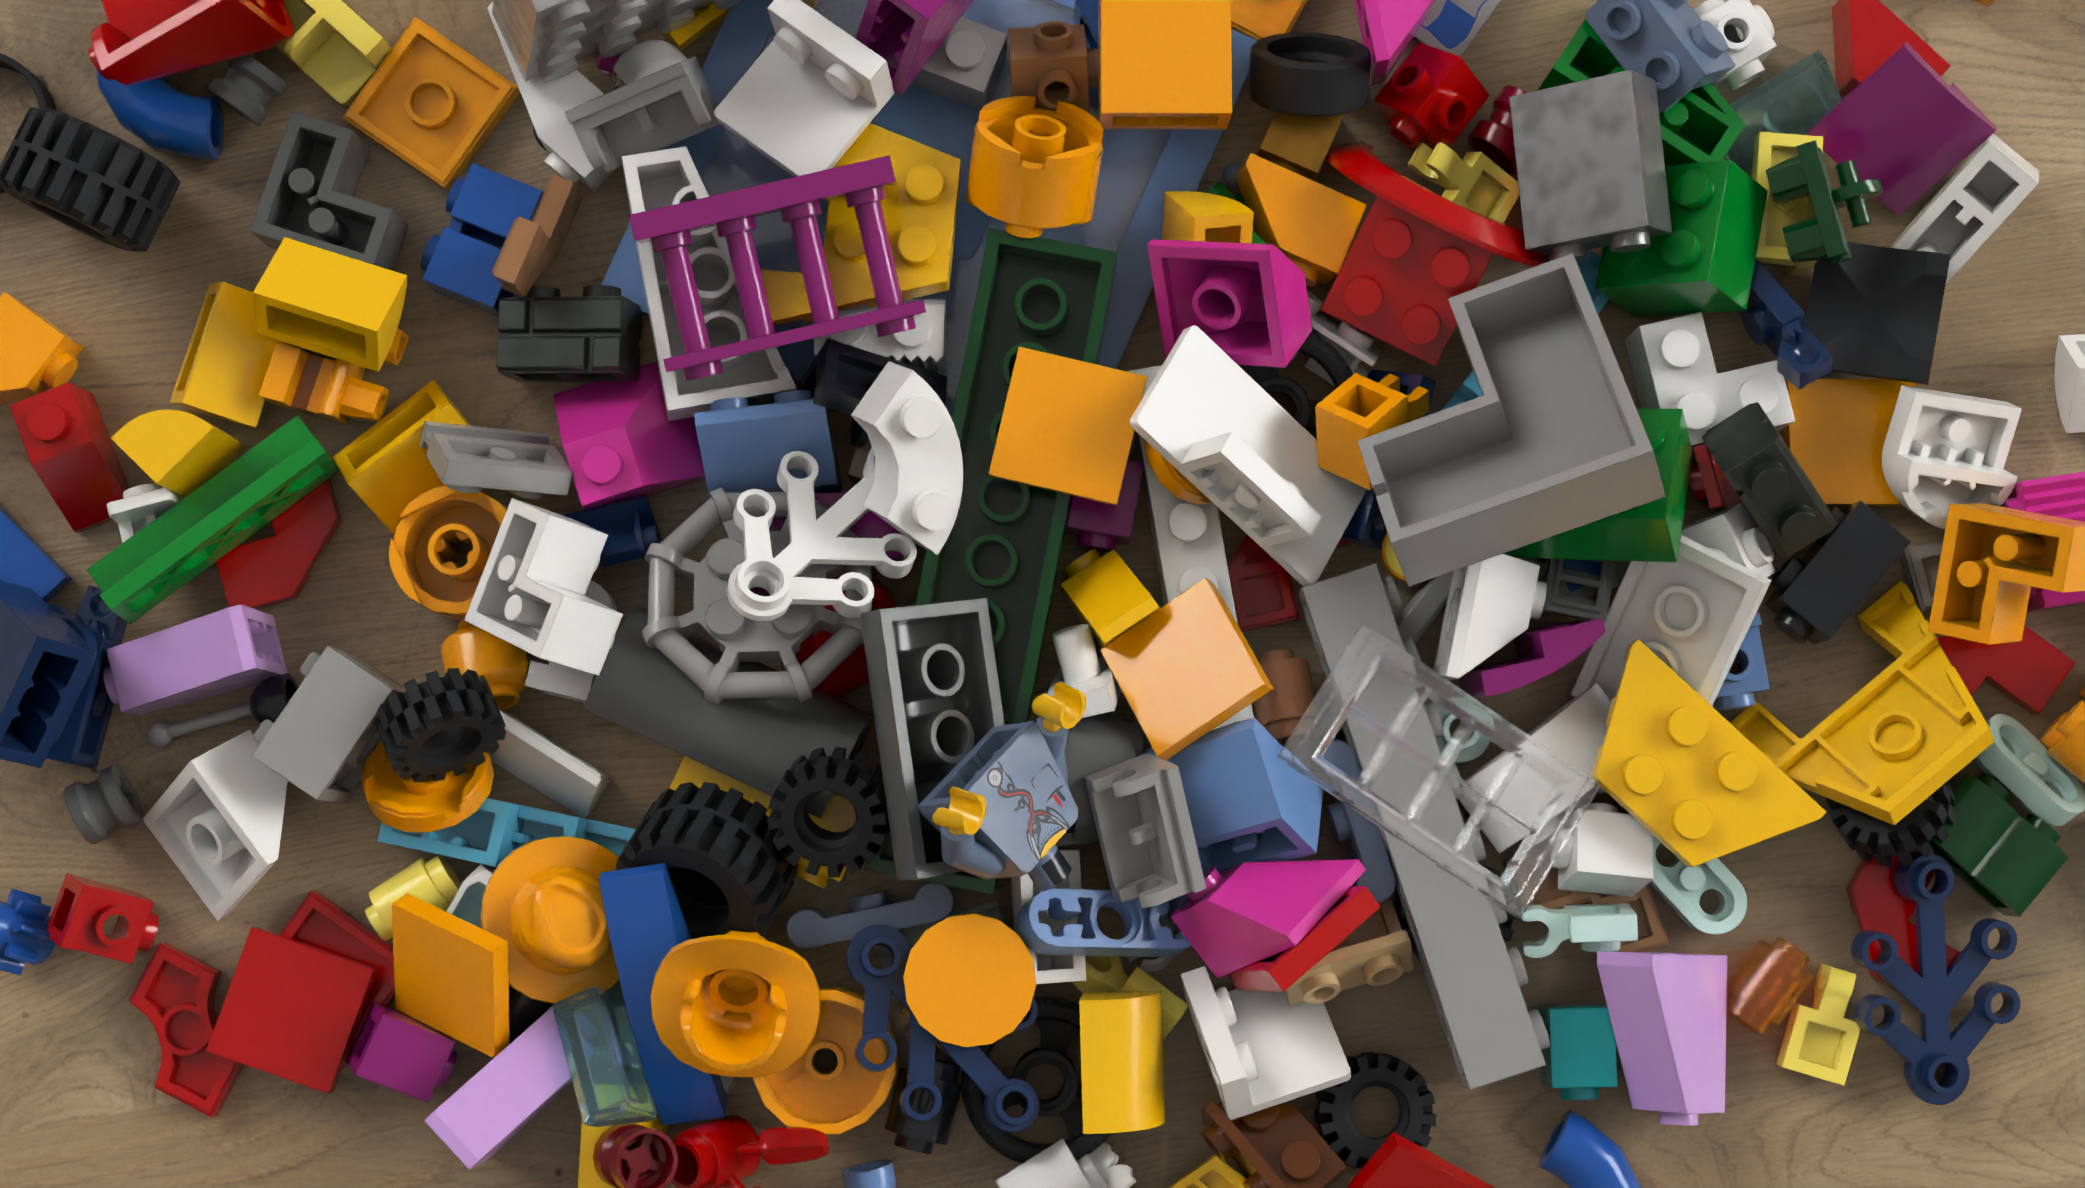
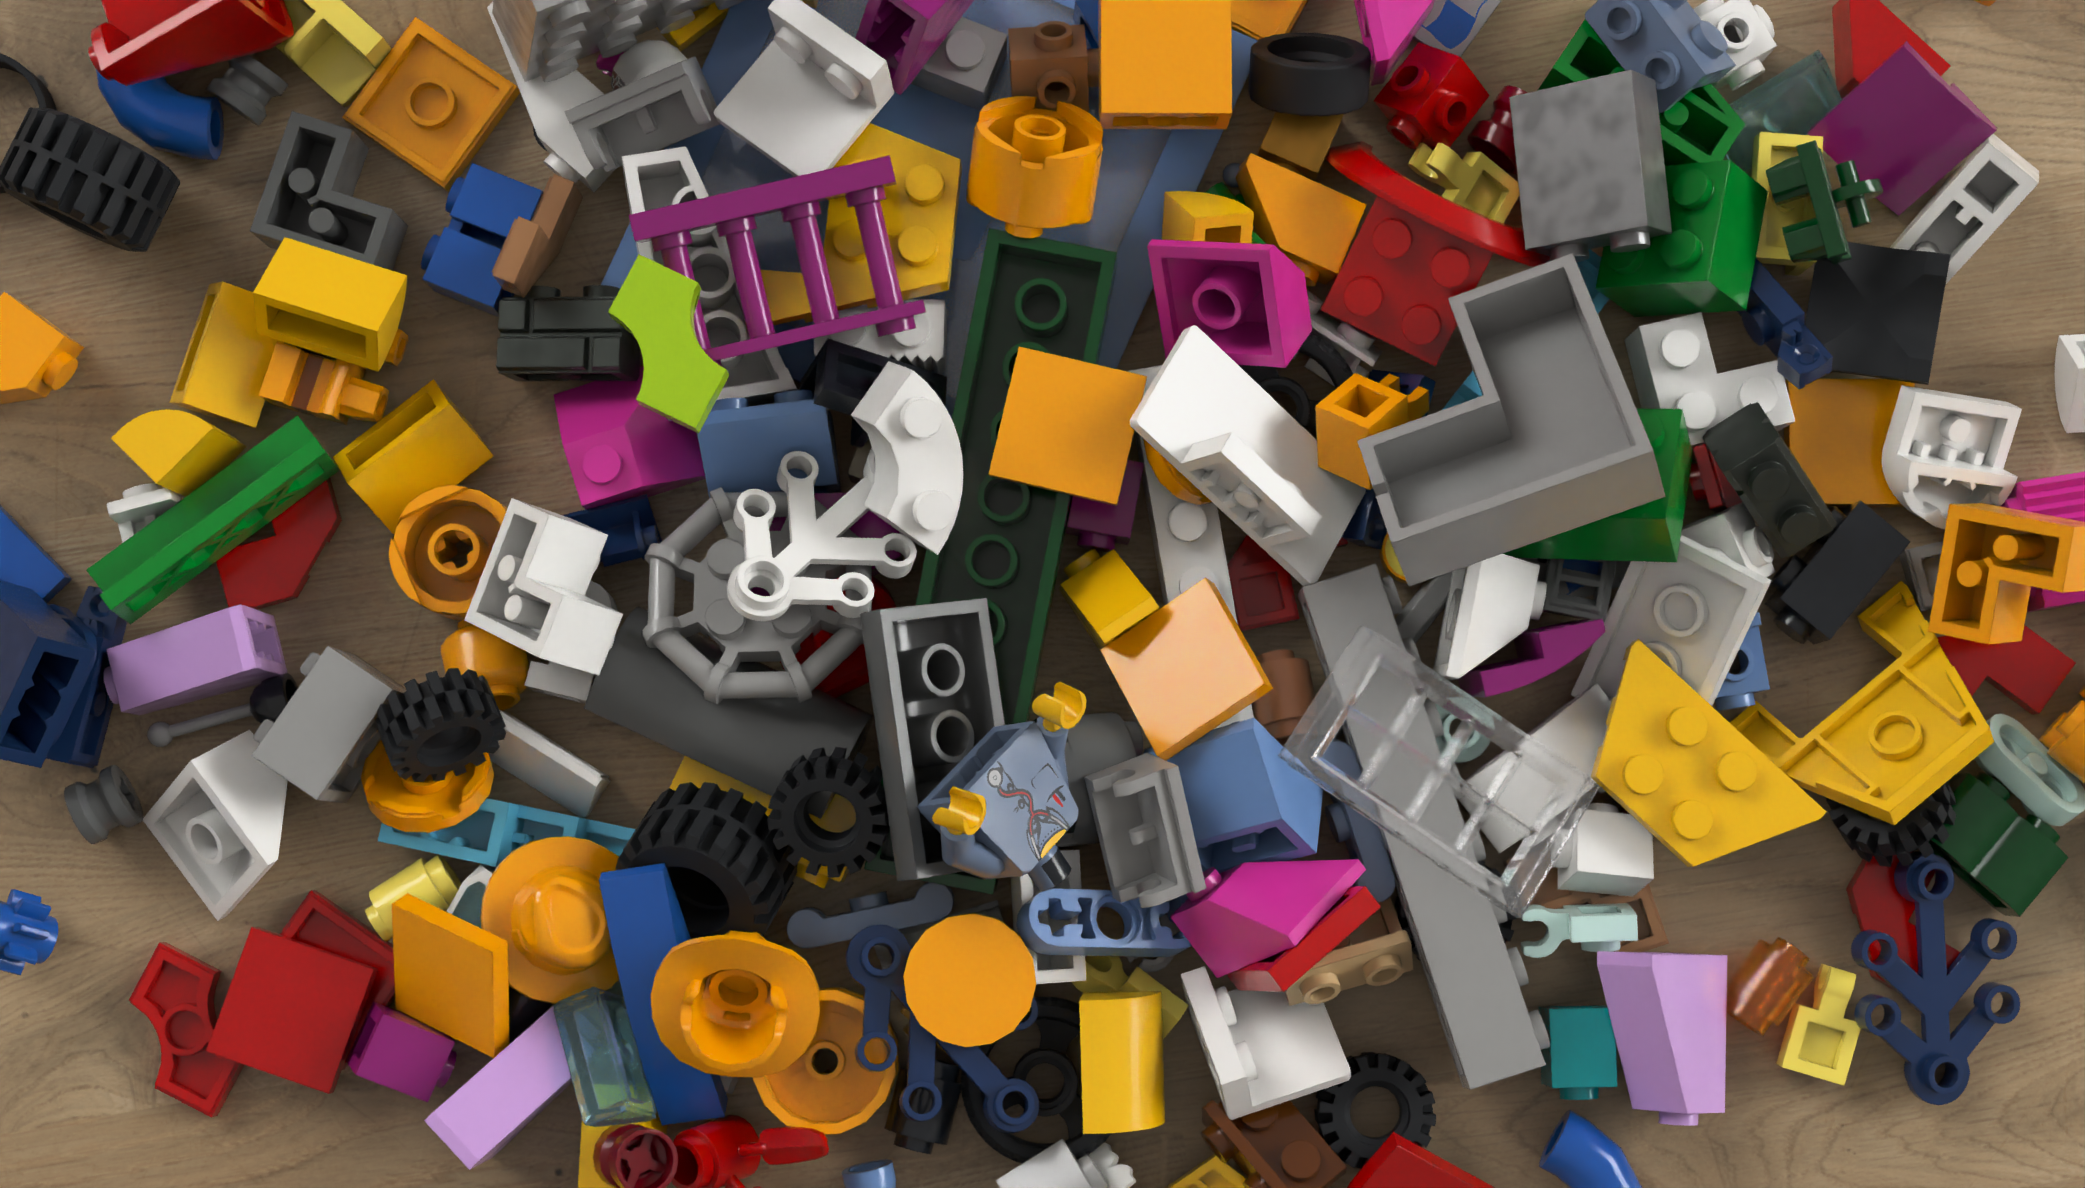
red slope [9,382,129,533] -> none
red brick [46,873,159,964] -> none
light grey plate [419,421,573,499] -> none
white tile [1047,624,1122,718] -> none
light aqua plate [1649,835,1747,935] -> none
none -> lime tile [608,254,729,433]

